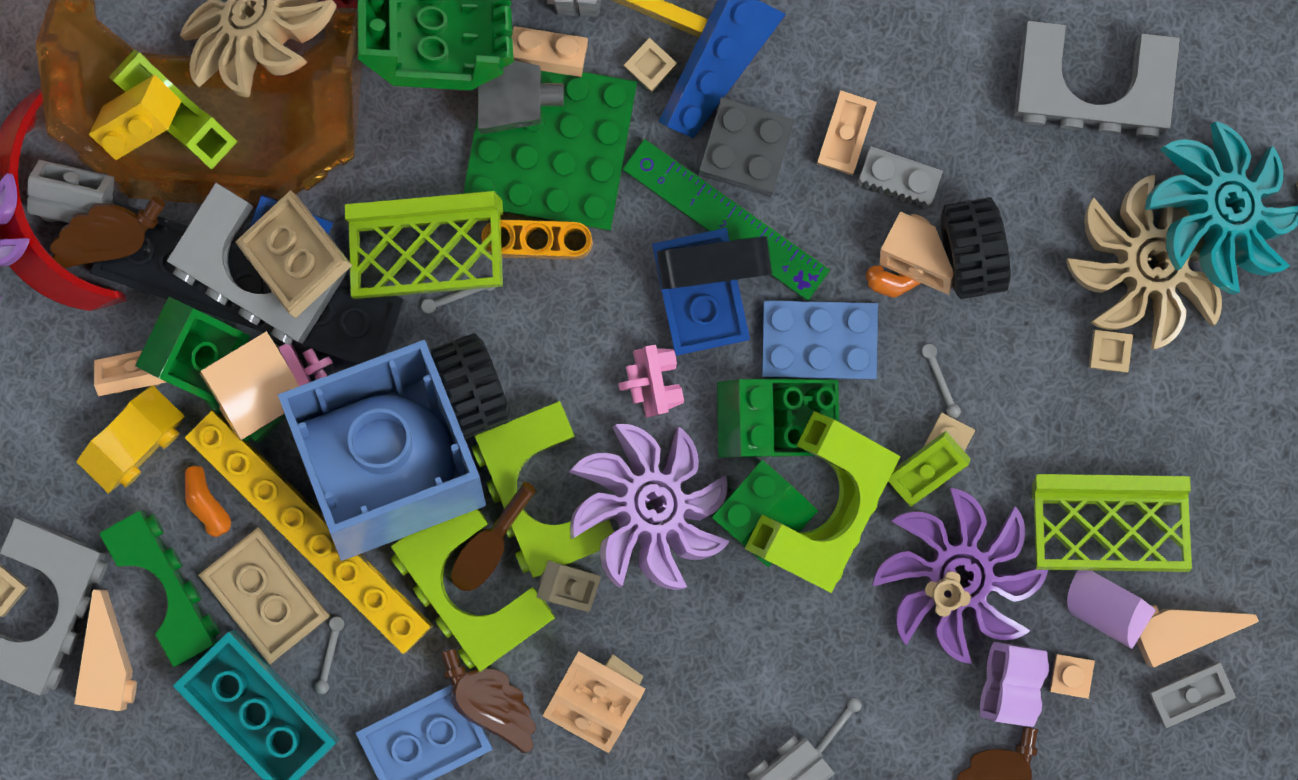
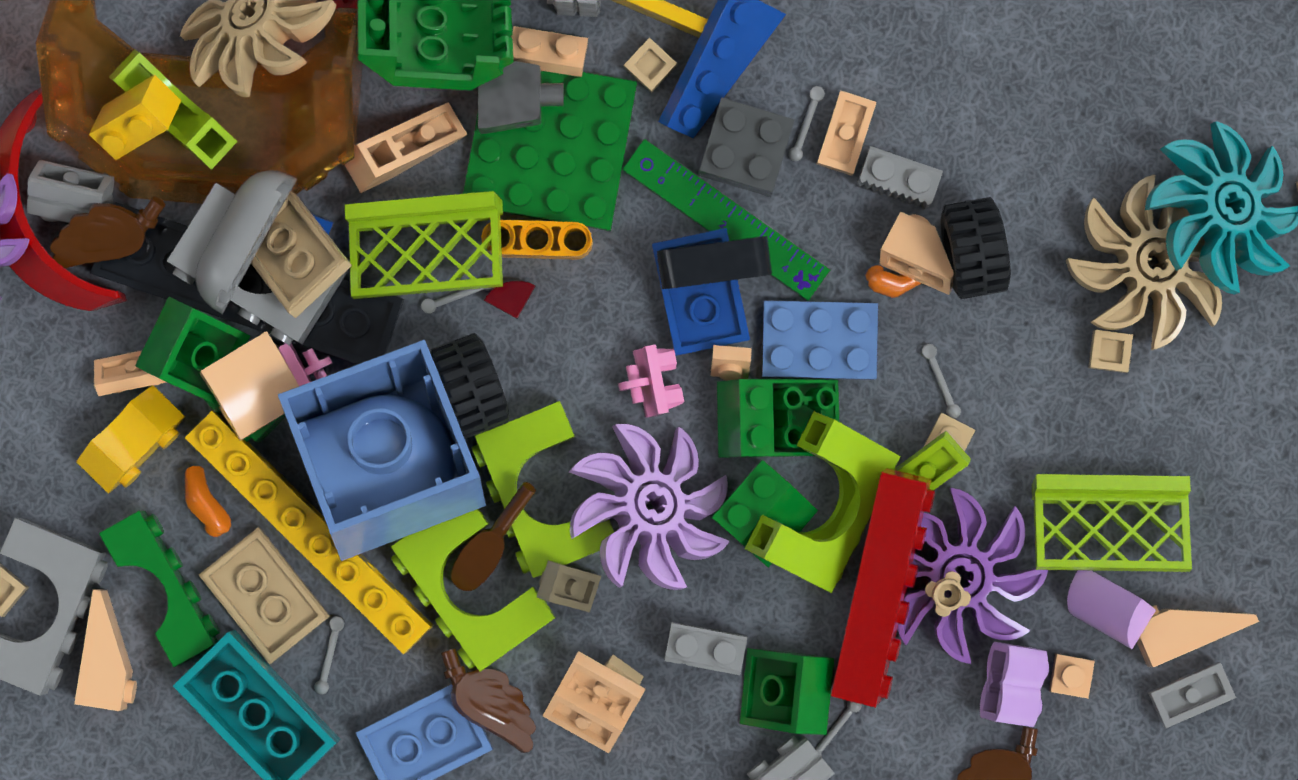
light grey arch [1014,21,1180,138] -> none
none -> light grey brick [196,170,297,314]
none -> light nougat slope [342,102,467,193]
none -> dark red tile [484,281,536,319]
none -> light grey brick [664,622,747,675]
none -> light nougat plate [711,345,752,381]
none -> green slope [739,648,834,735]
none -> light grey hinge [788,86,825,161]
none -> red brick [831,468,935,708]

